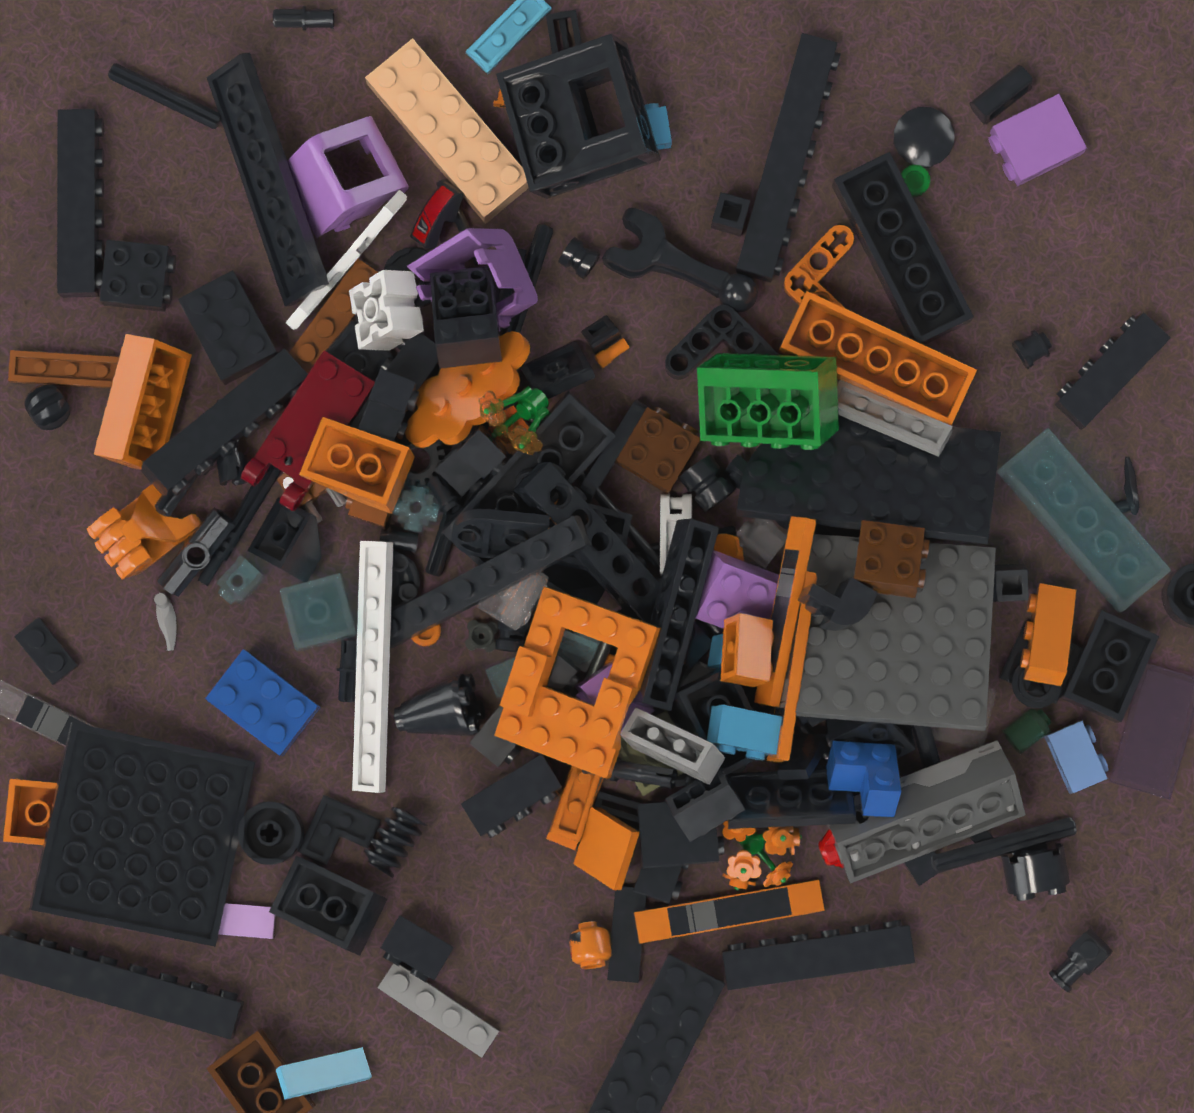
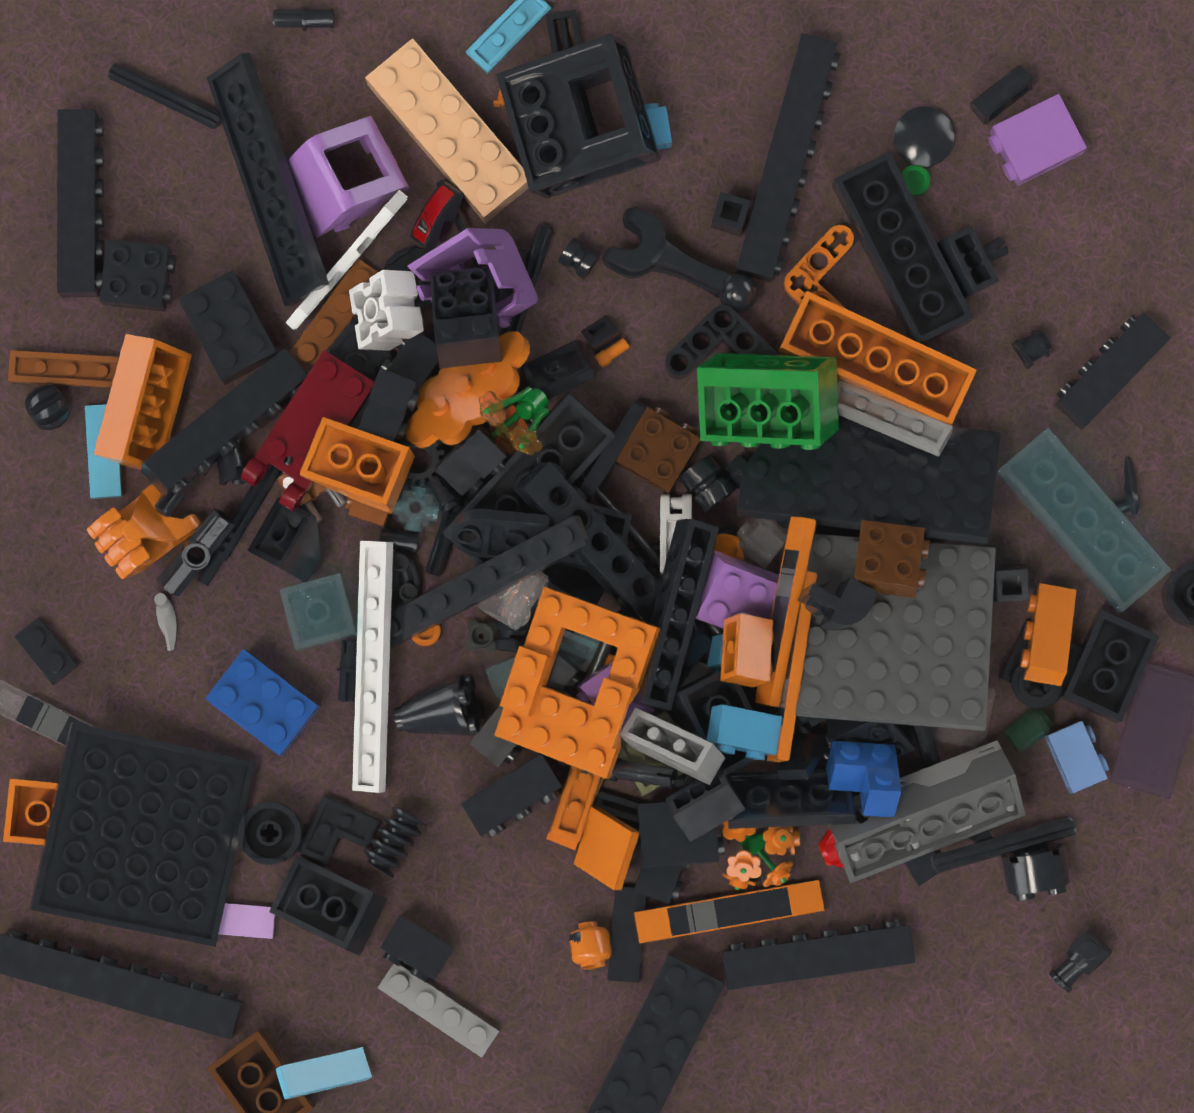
clear light blue brick [216,555,266,605] -> none
none -> medium azure tile [85,404,123,499]
none -> black brick [937,225,1008,299]

